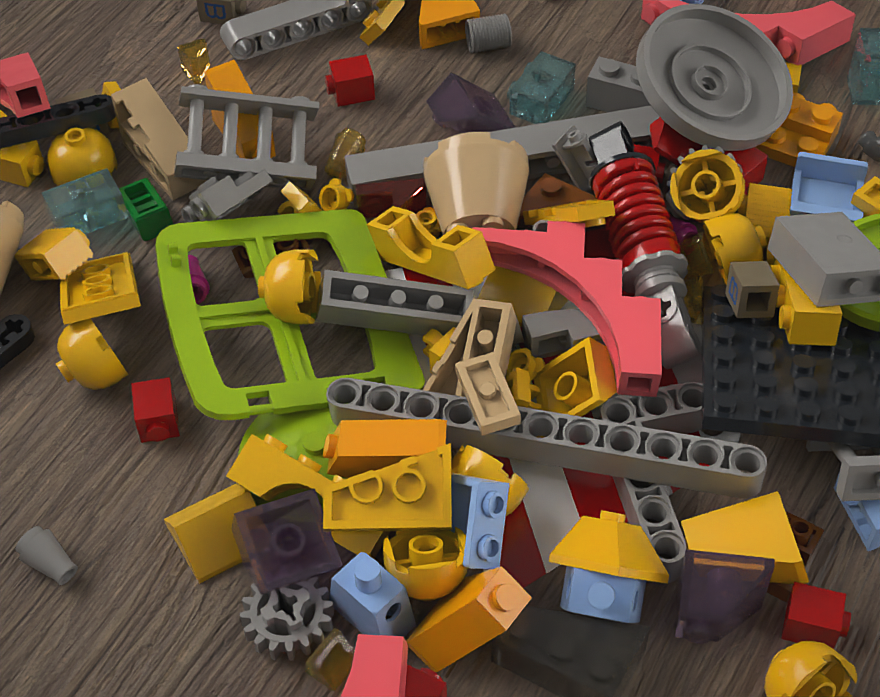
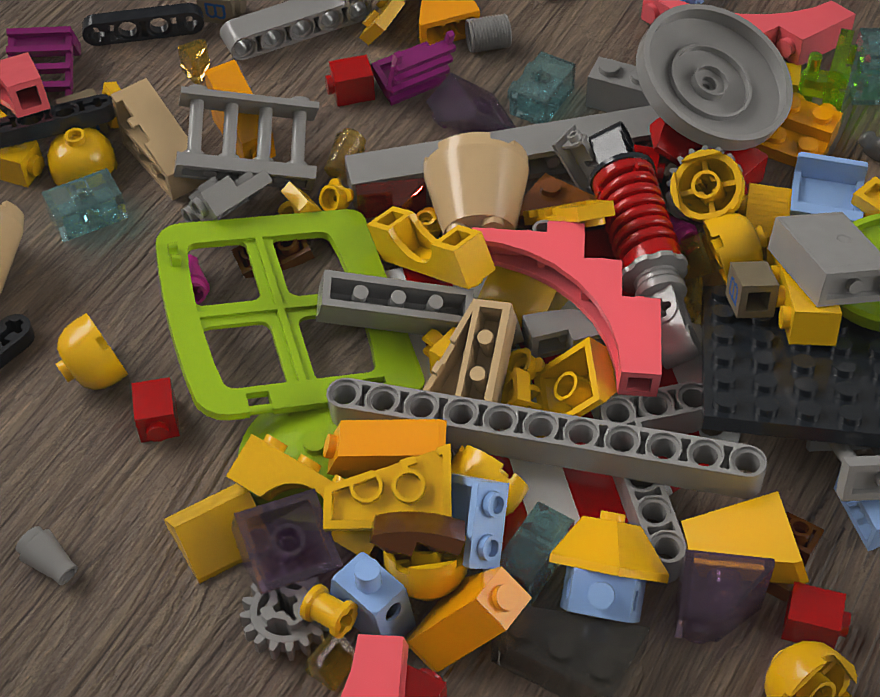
yellow brick [15,227,93,281] -> none
yellow tile [60,252,141,325] -> none
green slope [116,178,174,241] -> none
yellow cylinder [258,249,321,324] -> none
tan plate [455,352,521,436] -> none
none -> magenta plate [6,26,81,96]
none -> black beam [82,3,204,46]
none -> yellow bush [300,584,358,639]
none -> reddish brown slope [370,511,465,557]
none -> magenta plate [371,30,456,106]
none -> clear light blue brick [500,501,574,608]
none -> clear neon green plate [798,28,858,112]

